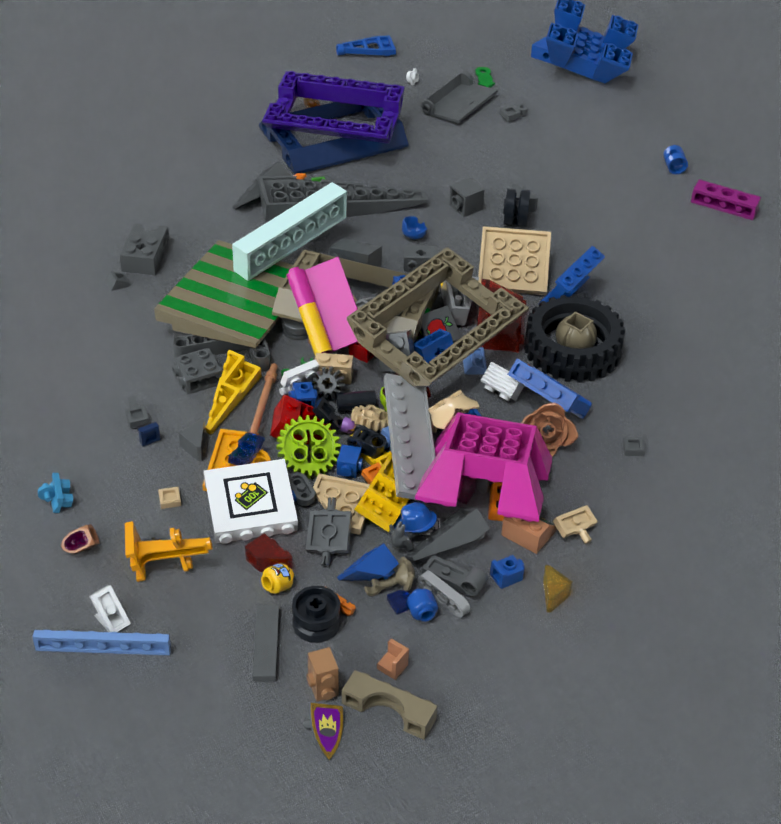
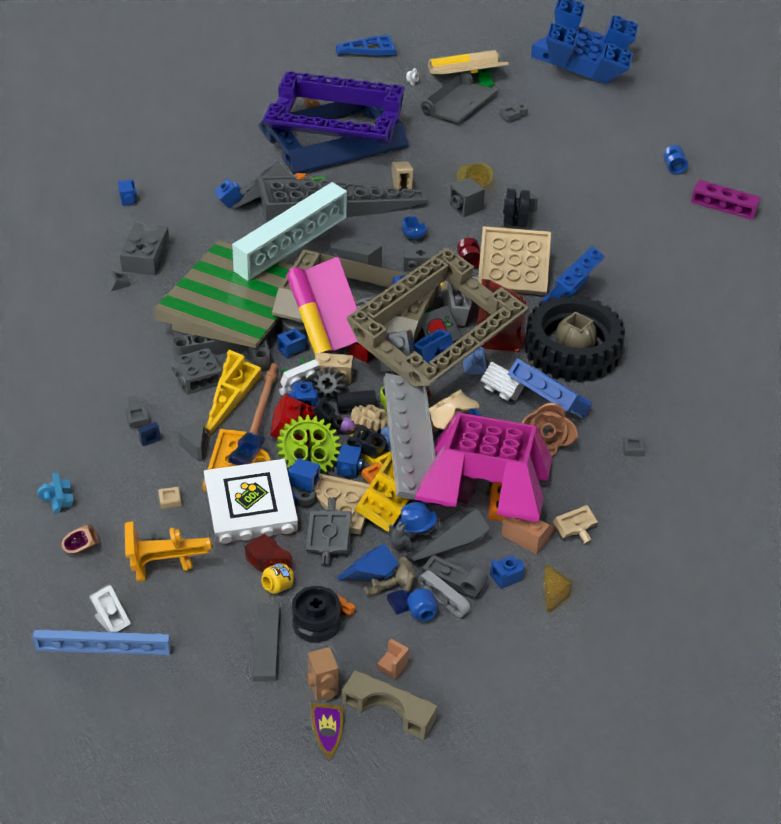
none -> blue brick [117,179,137,206]
none -> blue brick [214,178,243,208]
none -> blue brick [277,328,307,359]
none -> blue brick [288,458,320,492]
none -> tan slope [392,162,413,191]
none -> tan door [428,50,509,74]
none -> clear yellow piece [456,163,493,187]
none -> dark red wheel [457,237,481,269]

